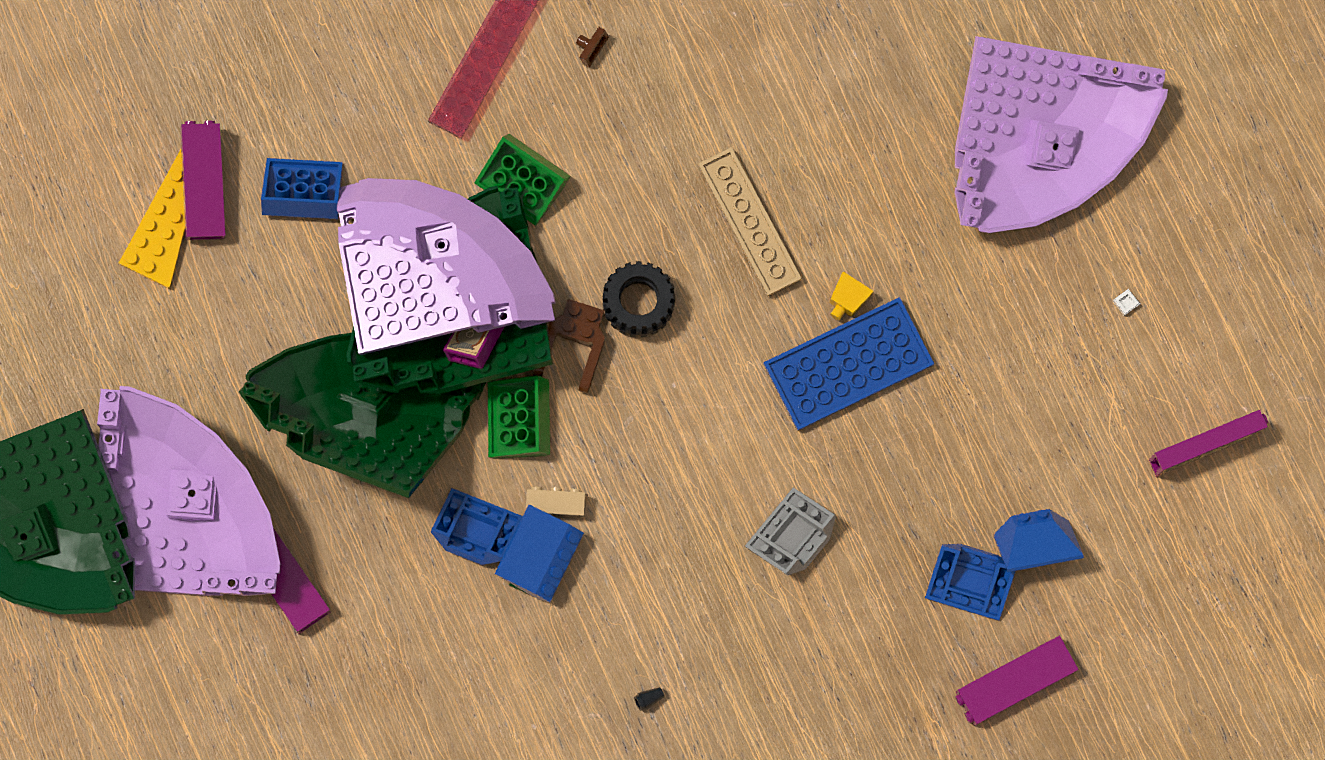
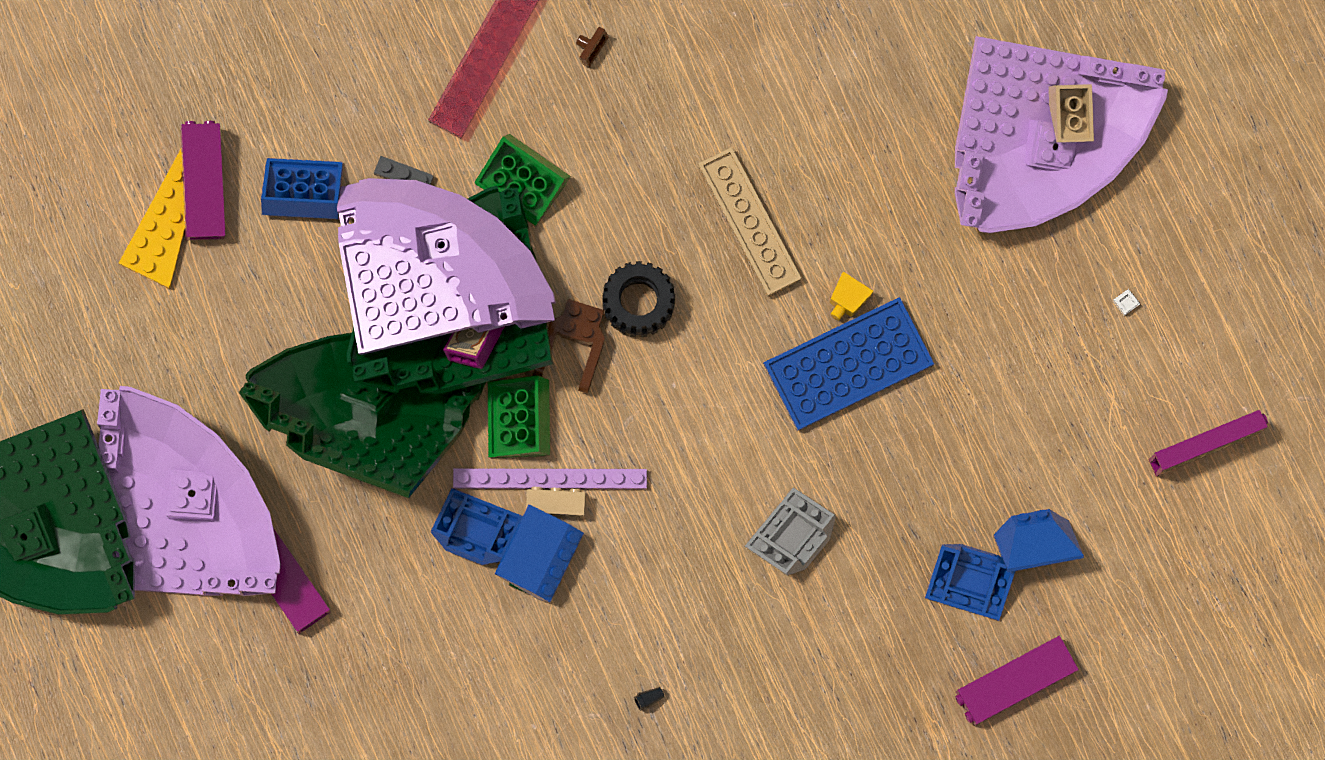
none -> dark grey plate [374,156,434,185]
none -> lavender plate [453,469,647,489]
none -> tan slope [1049,84,1094,143]

